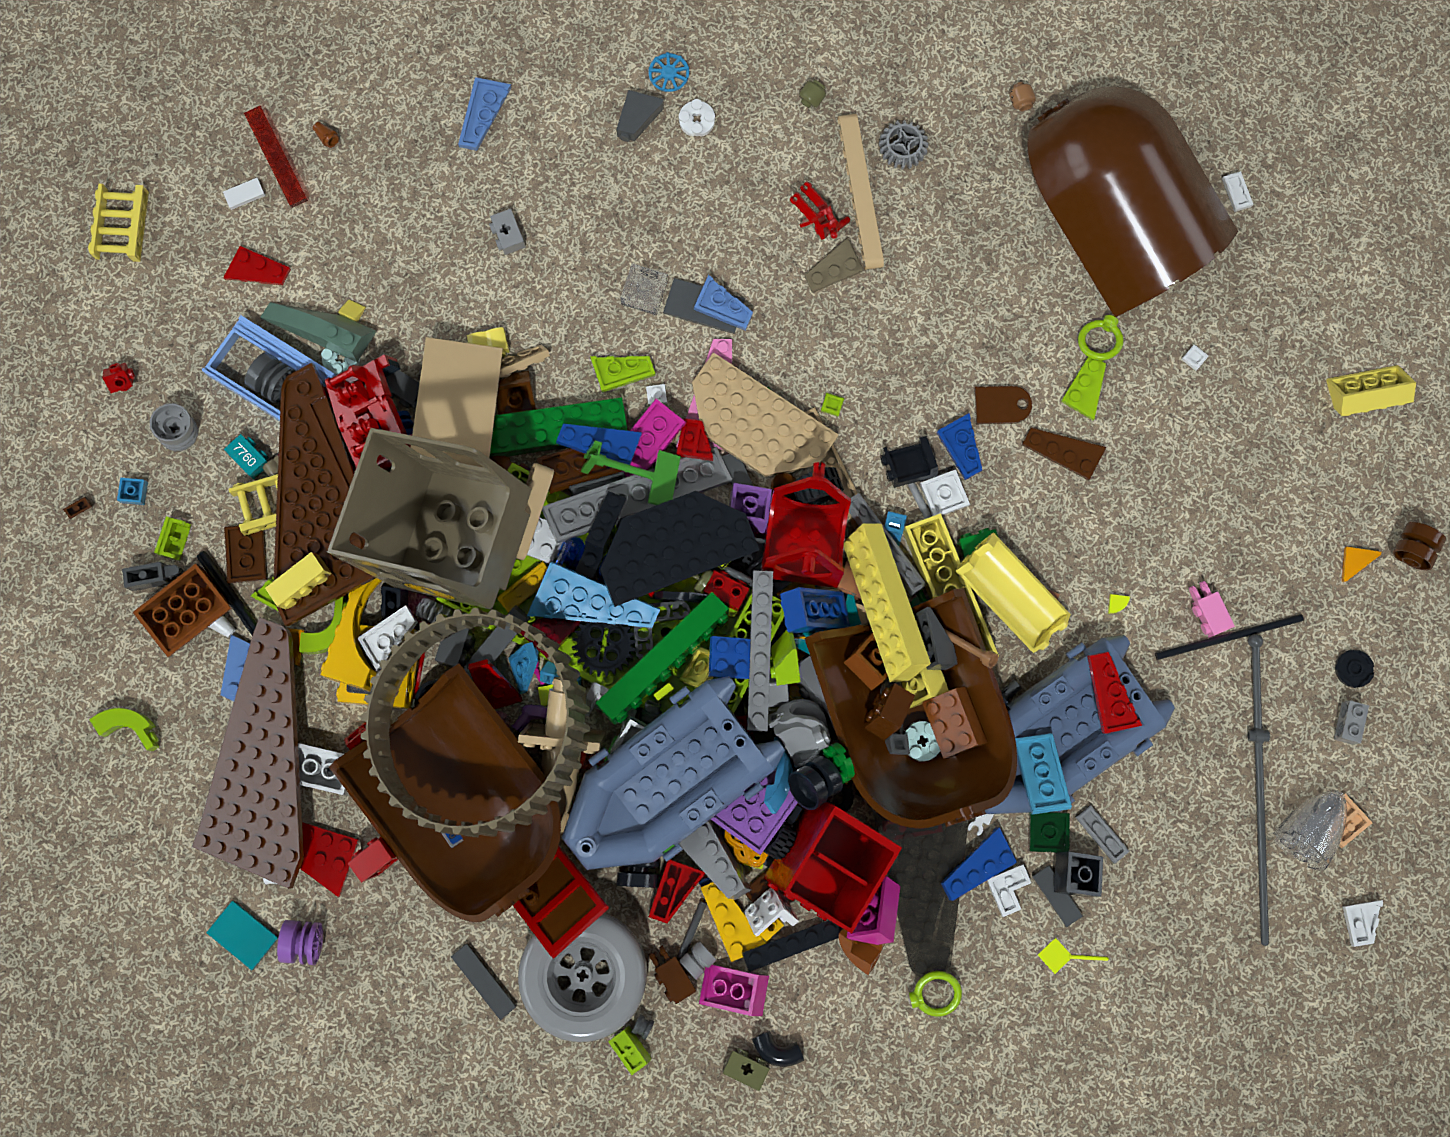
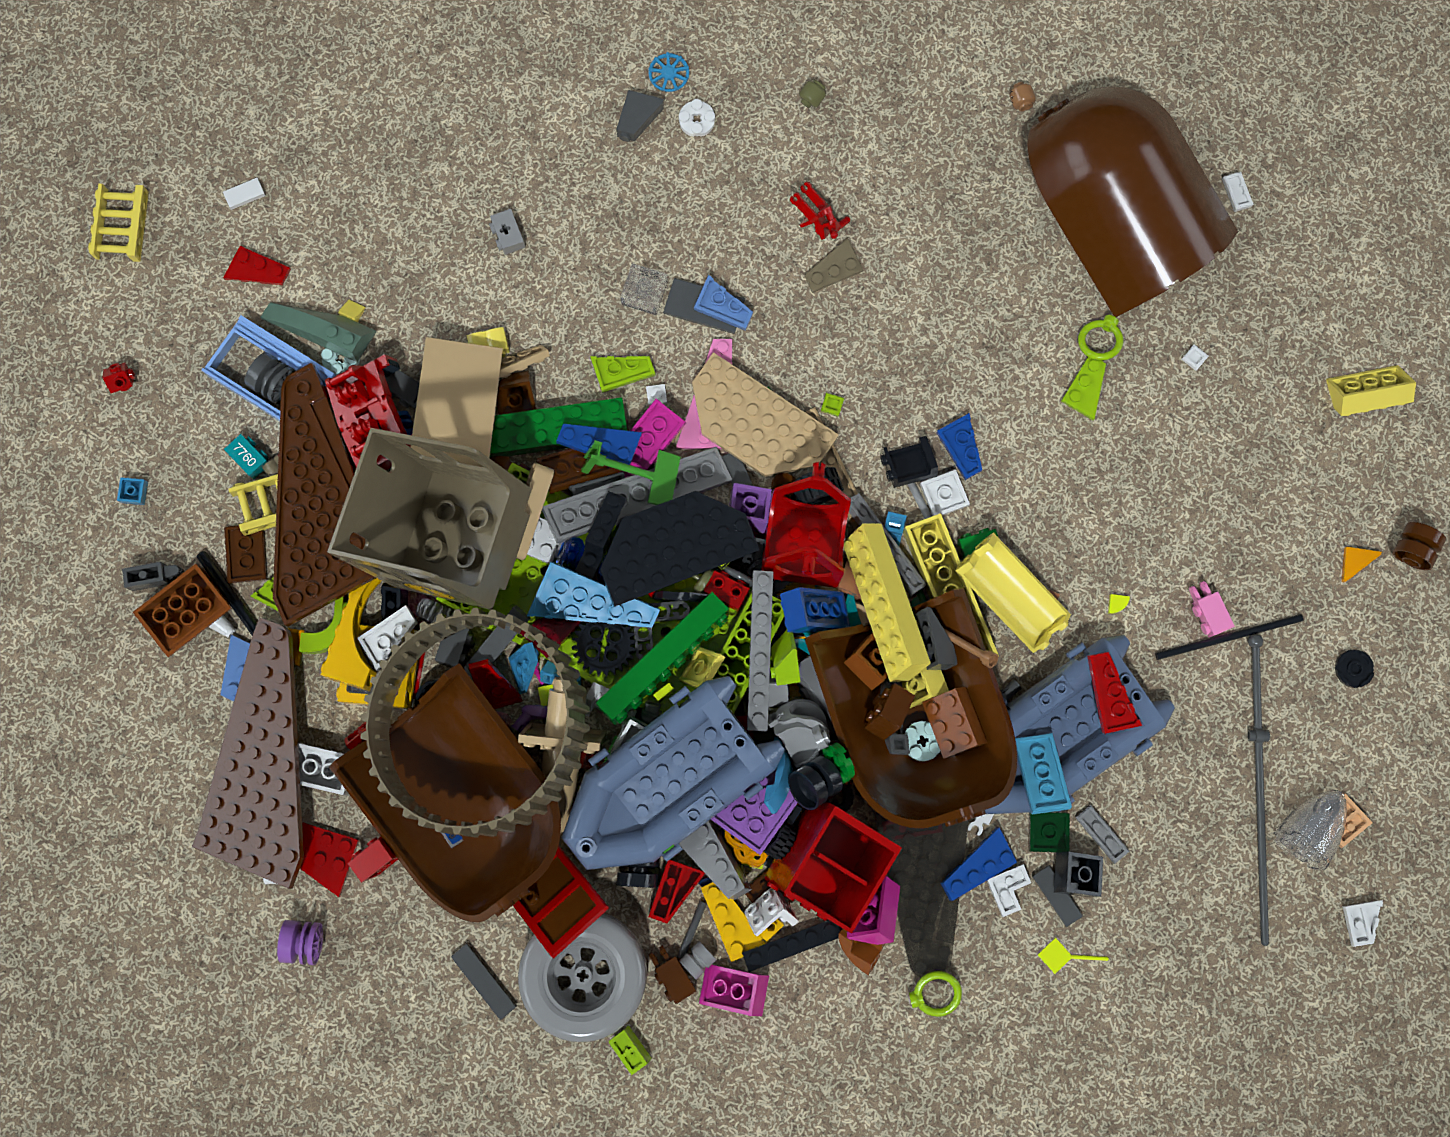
reddish brown piece [63,496,92,519] -> none
lime arch [89,708,159,751] -> none
light grey wheel [150,403,198,451] -> none
lime hinge [154,516,191,561] -> none
teal tile [206,900,279,970] -> none
clear red plate [244,106,308,208] -> none
light yellow brick [265,552,332,609] -> none
dark orange cone [313,122,339,148] -> none
medium blue wing [458,77,512,151] -> none
yellow tile [497,561,548,613] -> none
dark grey wheel [631,1014,655,1040] -> none
red wing [676,418,714,461] -> none
blue plate [709,636,751,680] -> none
olive brick [723,1048,770,1092] -> none
black cylinder [752,1031,804,1068] -> none
tan beam [838,114,884,270] -> none
light grey gear [879,120,929,170] -> none
reddish brown tile [974,386,1032,425] -> none
reddish brown wing [1022,428,1107,481] -> none
light grey brick [1334,700,1369,745] -> none

